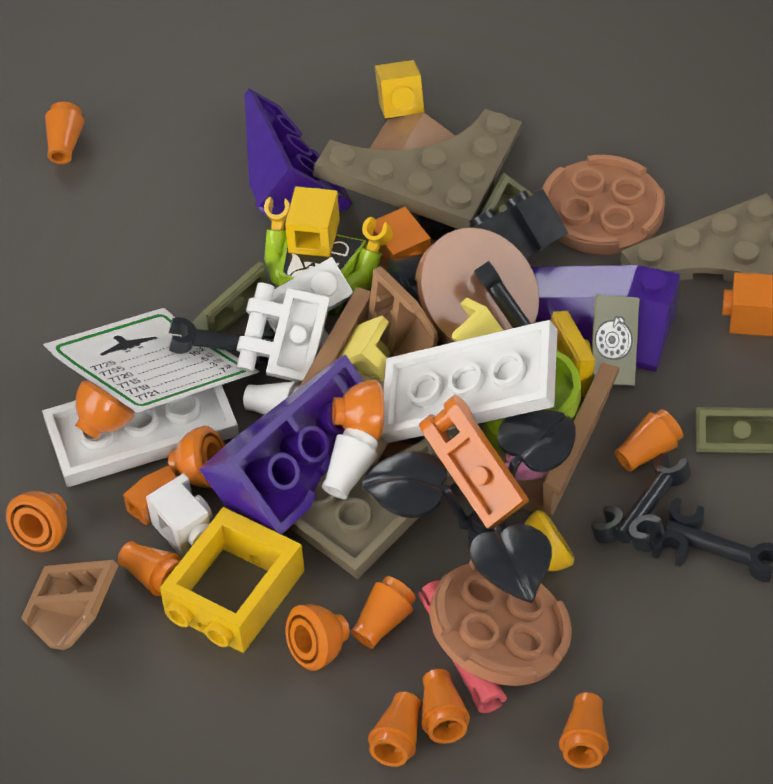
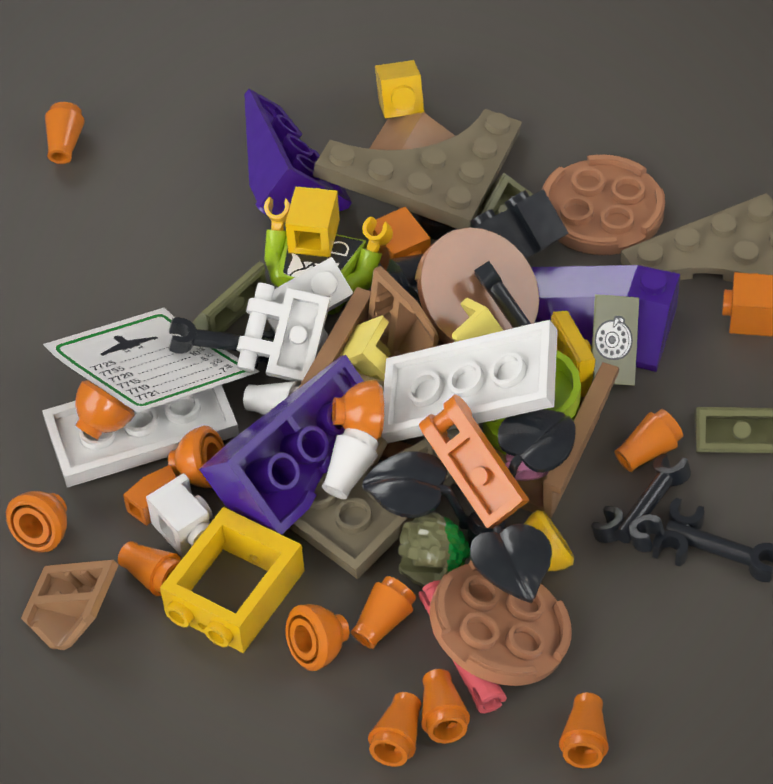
none -> olive piece [398,512,470,588]

